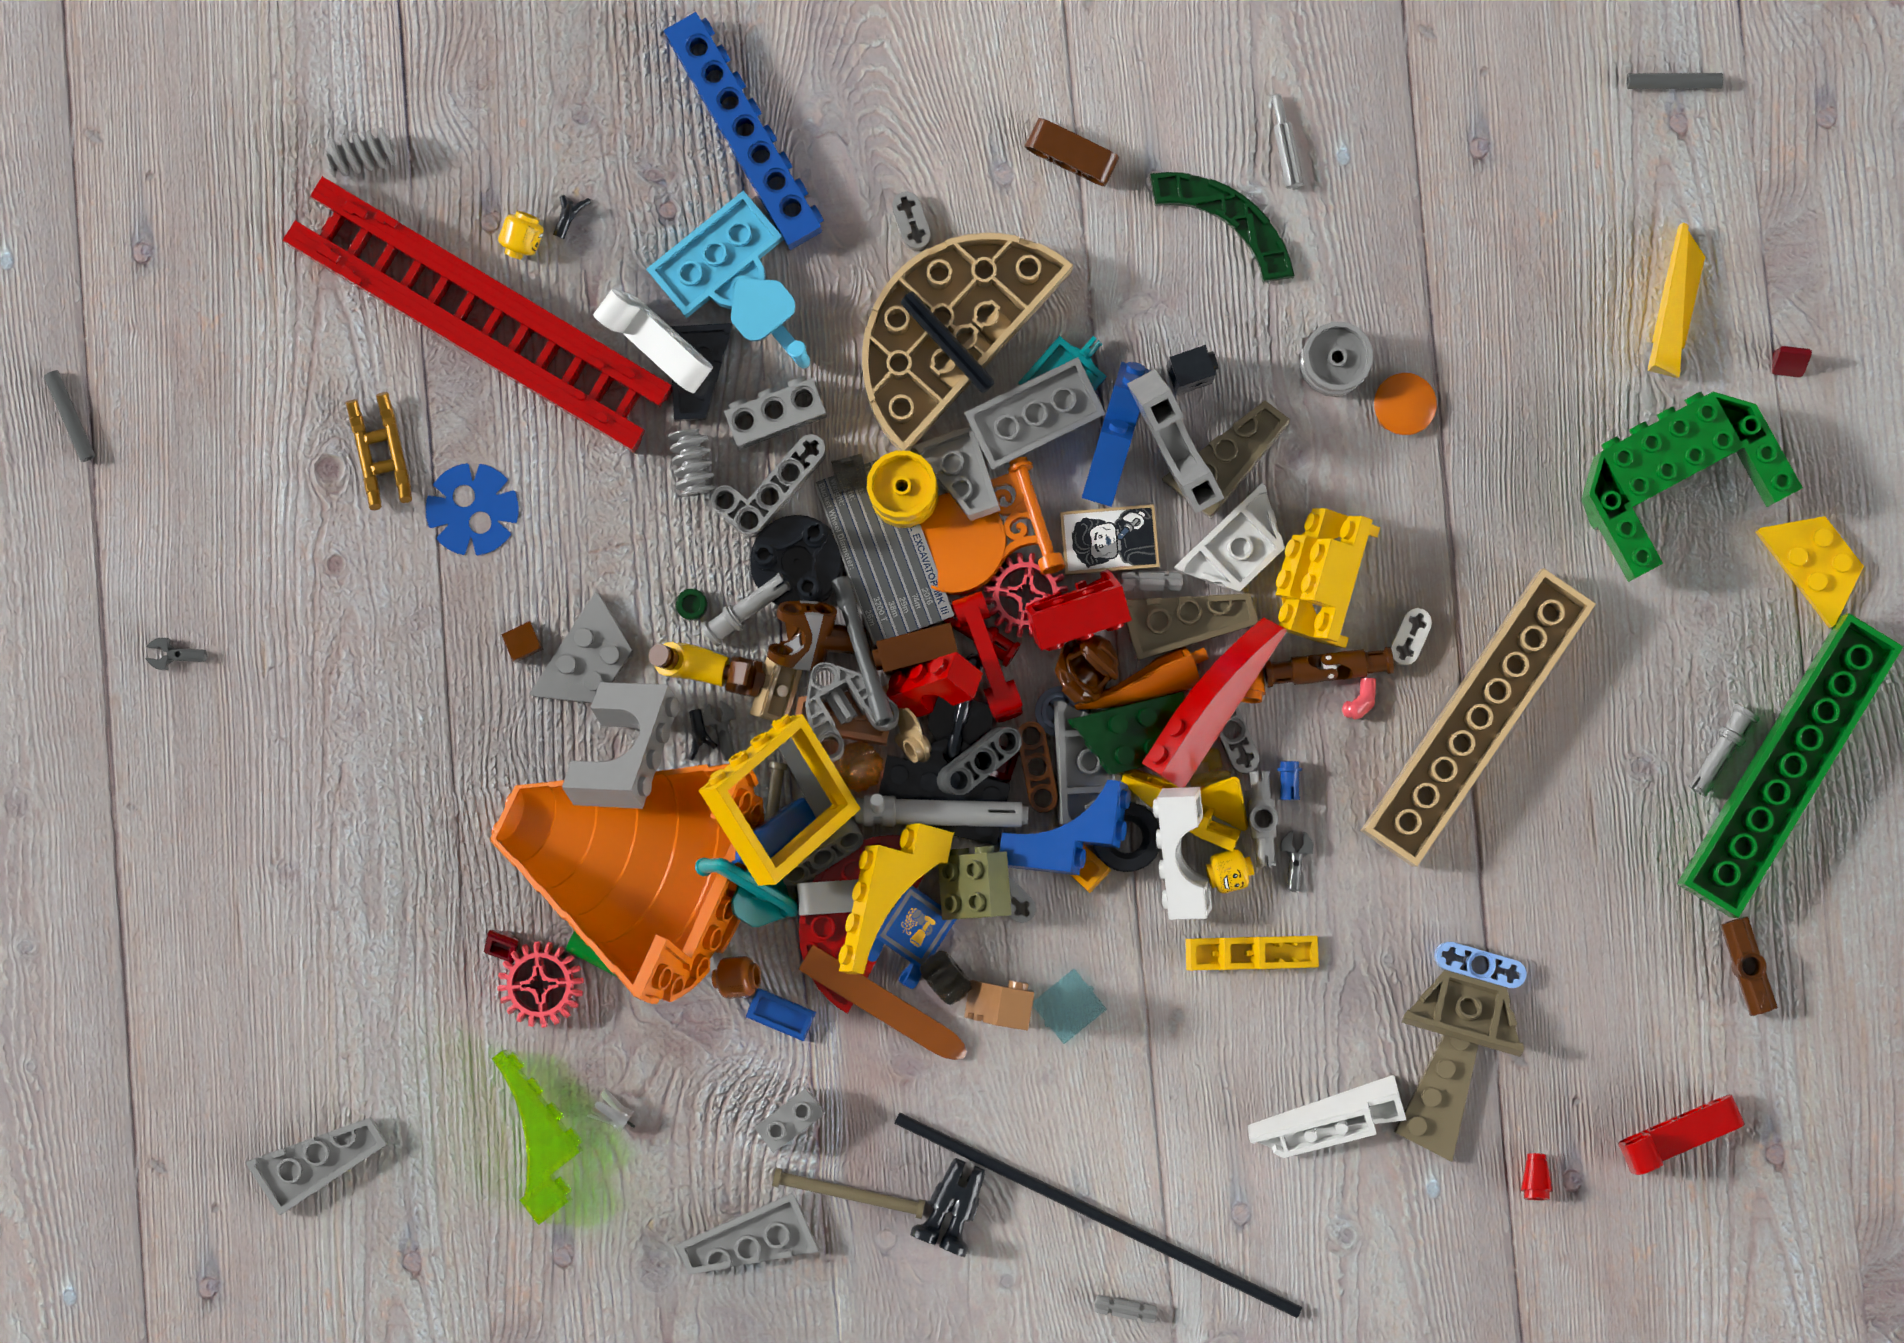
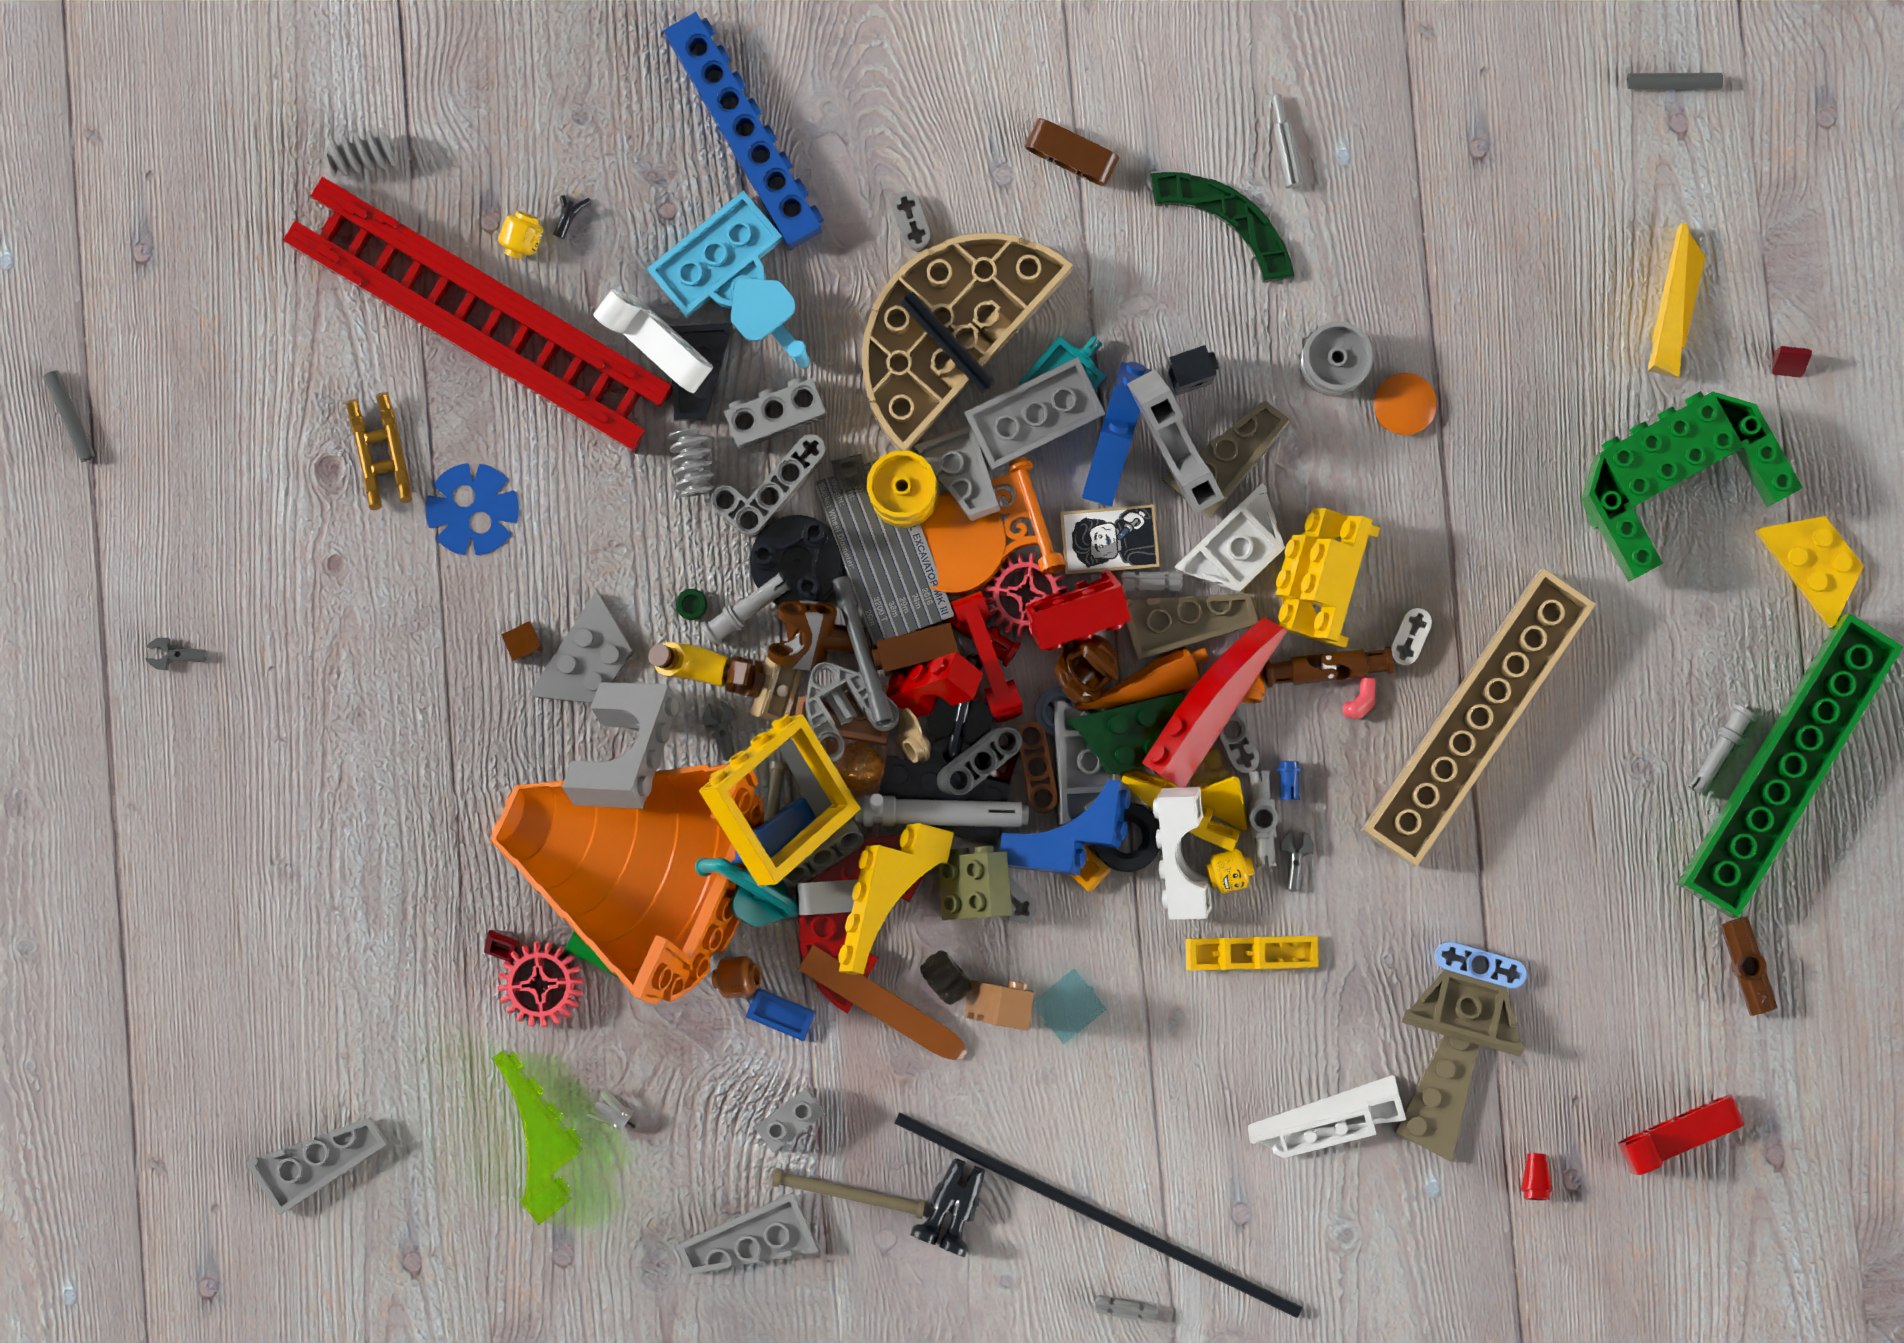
black bar [688,709,718,761] -> none
blue flag [868,886,957,989] -> none

